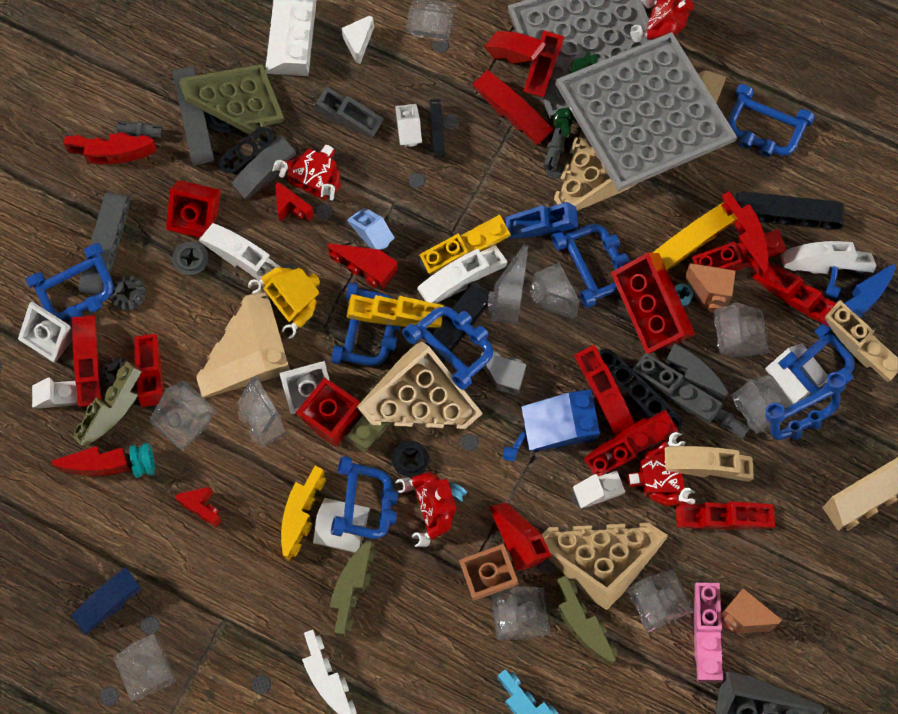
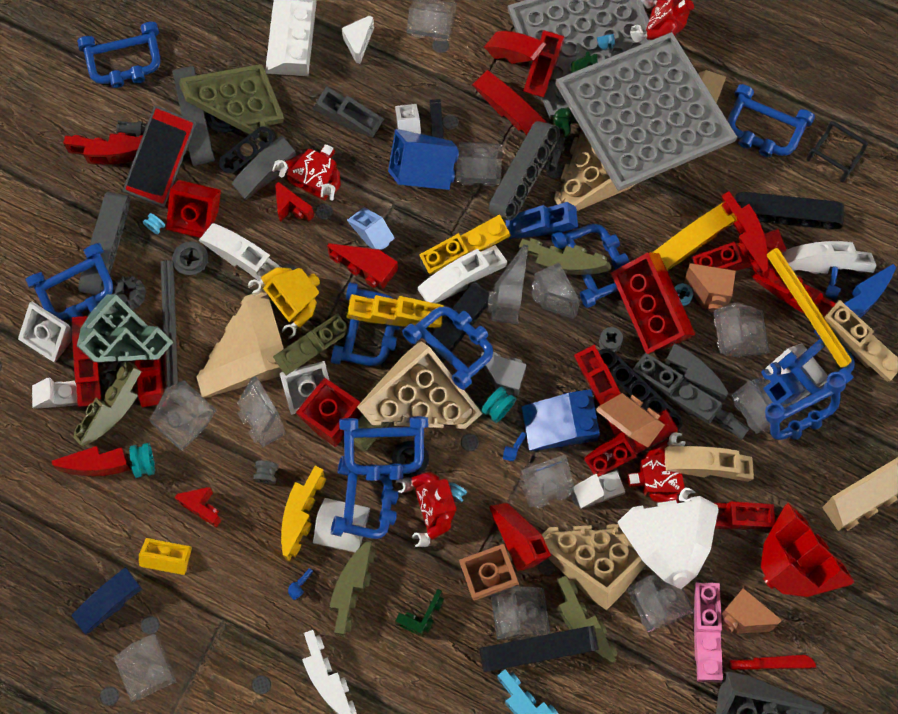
none -> blue bar [77,22,160,88]
none -> sand green brick [77,294,173,362]
none -> black slope [122,105,196,208]
none -> yellow slope [139,538,192,575]
none -> medium azure bush [143,213,165,234]
none -> dark grey axle [161,260,178,390]
none -> dark grey wheel [253,460,279,485]
none -> olive slope [273,313,348,376]
none -> blue hand [288,568,313,600]
none -> blue bar [339,416,428,481]
none -> blue slope [388,129,459,190]
none -> dark green bracket [395,589,444,637]
none -> clear slope [456,142,503,186]
none -> black beam [479,625,599,672]
none -> teal wheel [482,387,516,423]
none -> dark grey beam [489,121,560,220]
none -> olive slope [519,238,612,275]
none -> clear slope [519,455,574,508]
none -> nougat slope [596,393,665,447]
none -> dark azure hinge [597,34,615,51]
none -> dark grey wheel [599,327,623,353]
none -> white brick [618,496,718,589]
none -> red piece [729,655,817,670]
none -> blue brick [761,362,805,405]
none -> red brick [761,503,854,597]
none -> yellow axle [767,248,852,368]
none -> black piece [806,121,868,182]

